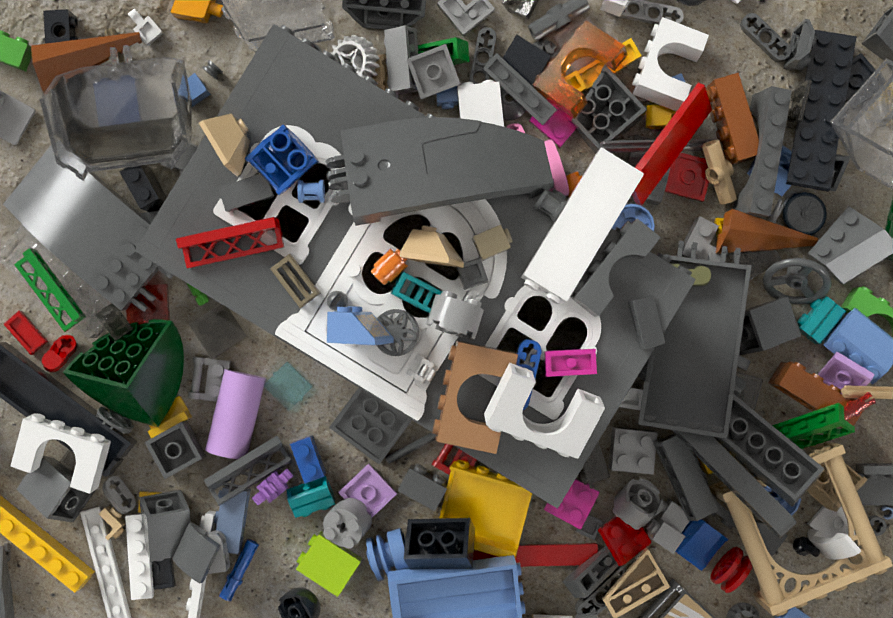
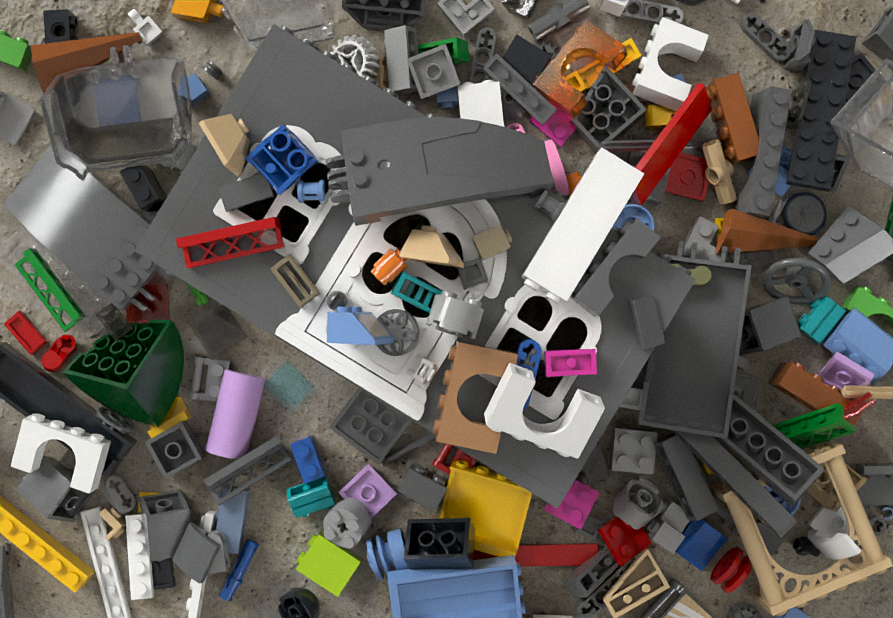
medium lavender gear [252,469,293,505] -> none

